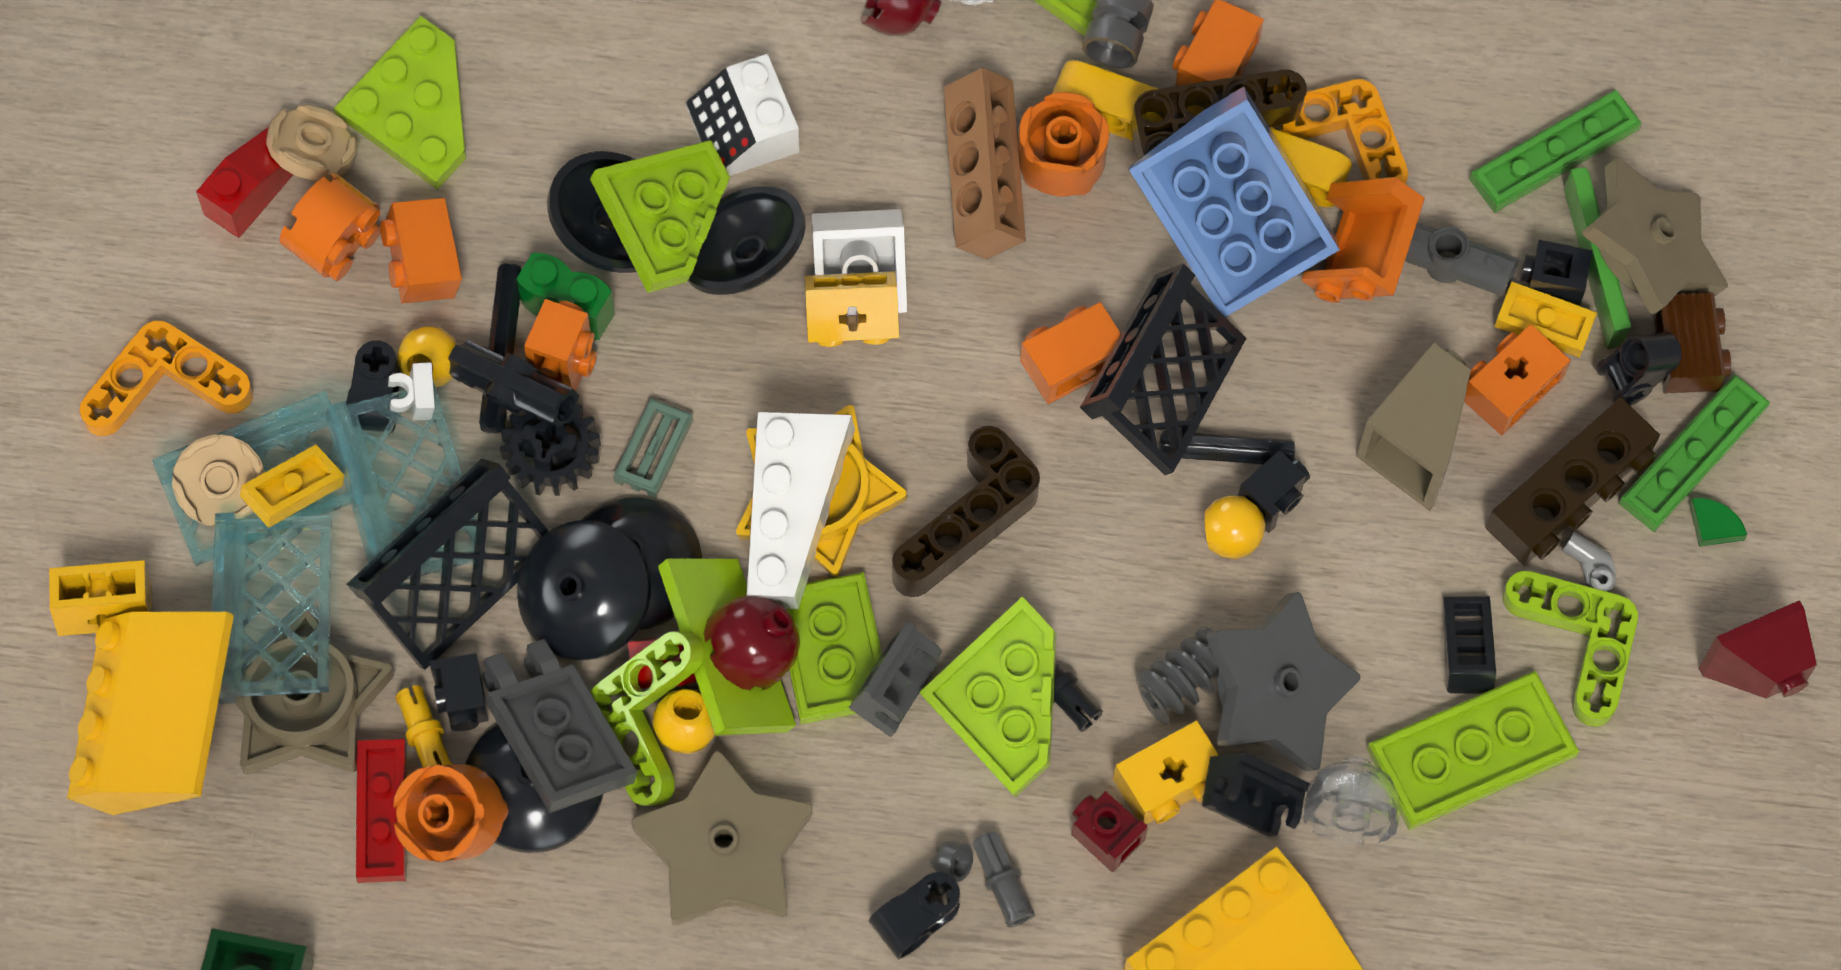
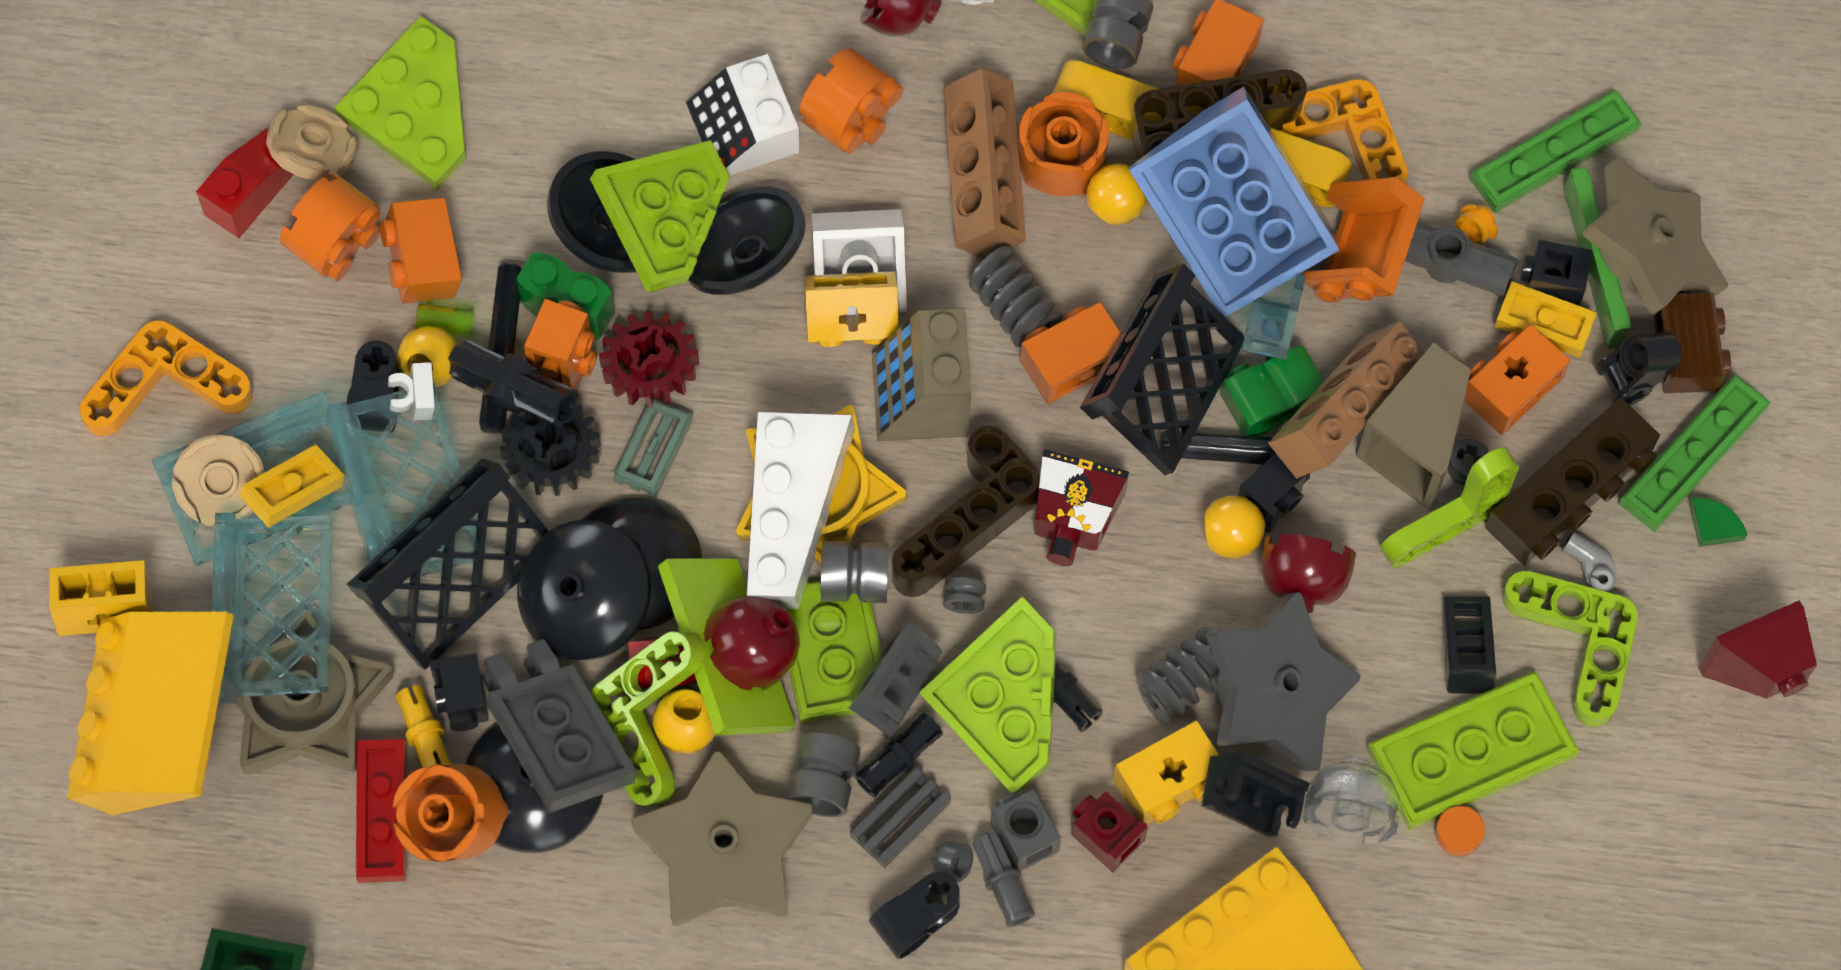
none -> clear neon green pin [416,300,474,338]
none -> dark red gear [599,311,699,407]
none -> flat silver wheel [786,732,861,817]
none -> orange brick [799,48,903,154]
none -> flat silver wheel [821,541,889,603]
none -> dark grey tile [850,767,951,868]
none -> black pin [854,712,943,798]
none -> dark tan slope [872,308,971,441]
none -> dark grey bush [943,577,986,614]
none -> dark grey piece [969,246,1064,348]
none -> dark grey brick [990,789,1061,871]
none -> torso [1034,449,1129,566]
none -> yellow piece [1086,163,1147,226]
none -> green brick [1220,345,1324,437]
none -> clear light blue panel [1242,274,1306,360]
none -> dark red cylinder [1261,534,1356,613]
none -> medium nougat brick [1269,321,1425,479]
none -> lime beam [1380,447,1519,568]
none -> orange tile [1435,806,1485,856]
none -> dark grey bush [1447,439,1489,485]
none -> light orange plate [1455,204,1498,245]

